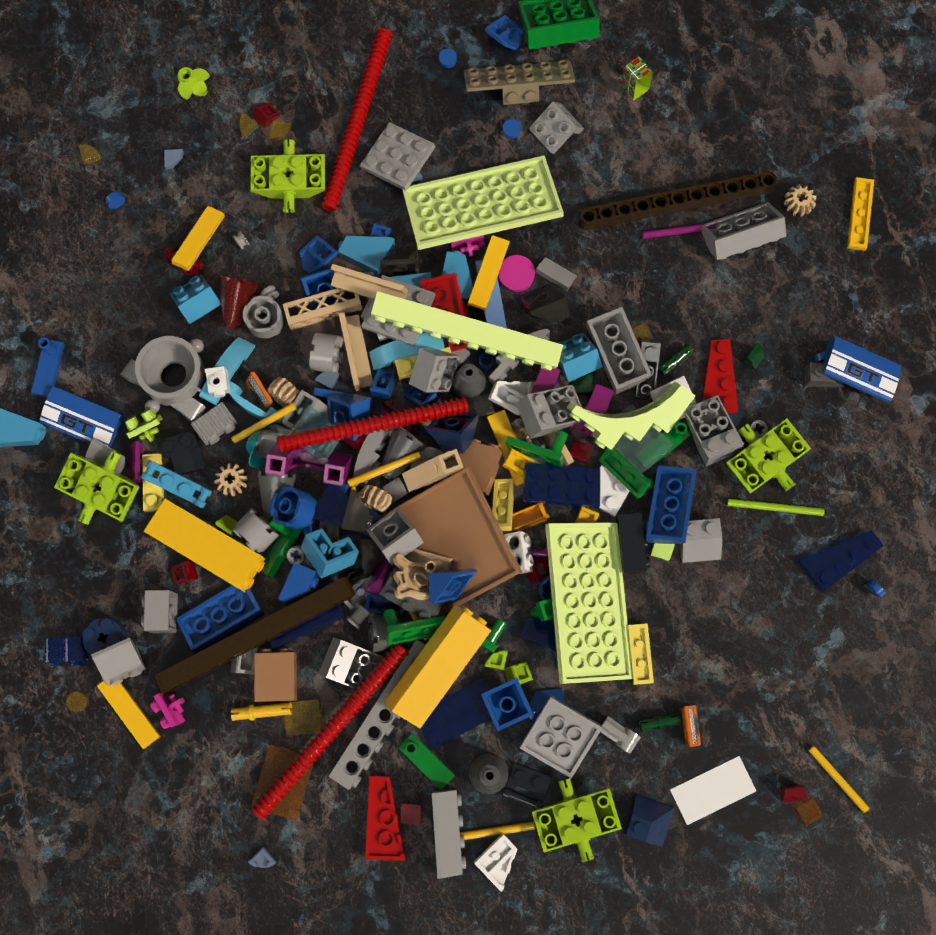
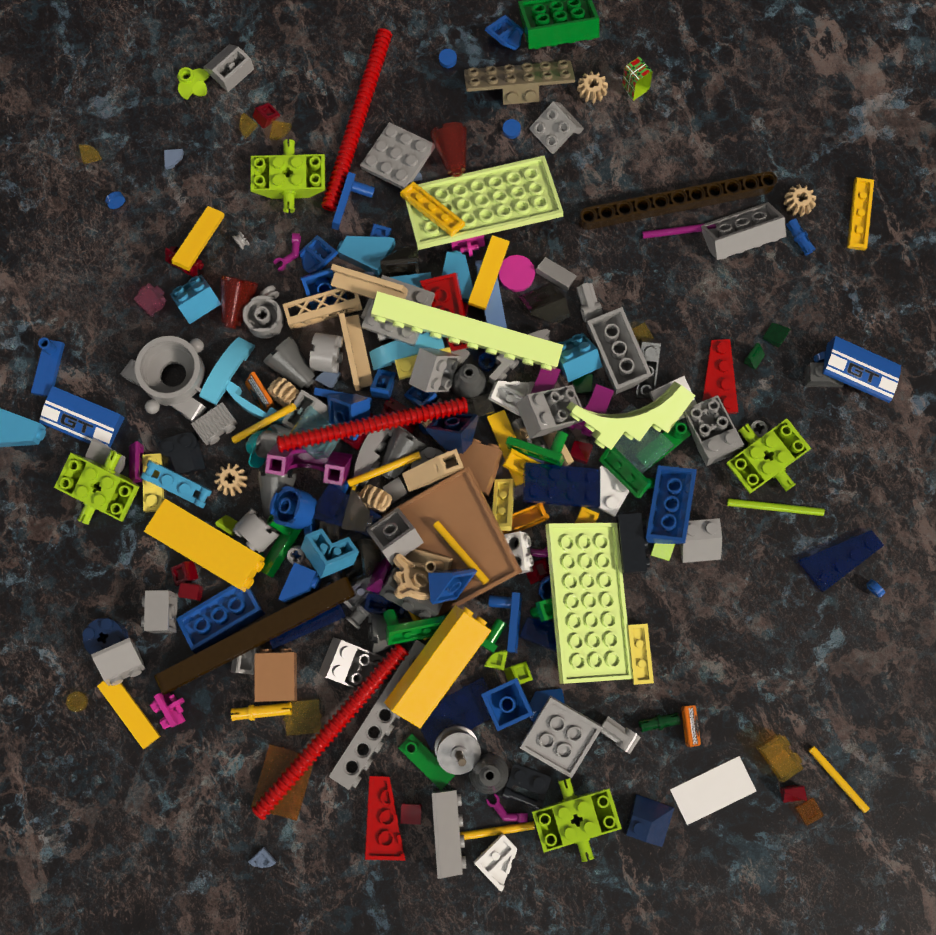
clear blue brick [44,637,88,667] -> none
lime hips [125,408,163,442] -> none
white brick [205,366,231,397] -> none
dark green pin [658,344,694,376] -> none
none -> clear pink brick [134,283,167,316]
none -> dark red slope [178,582,203,602]
none -> light grey slope [203,44,254,92]
none -> dark grey cone [263,336,315,389]
none -> magenta arm [273,233,301,271]
none -> blue piece [332,172,375,230]
none -> yellow tile [400,181,465,237]
none -> clear red cone [430,122,467,177]
none -> yellow bar [433,521,489,585]
none -> flat silver wheel [434,725,481,775]
none -> magenta arm [486,794,528,822]
none -> blue piece [489,592,522,653]
none -> light grey piece [576,283,603,322]
none -> tan gear [577,71,608,104]
none -> clear yellow brick [756,734,804,782]
none -> dark green slope [763,322,791,348]
none -> blue pin [786,218,816,256]

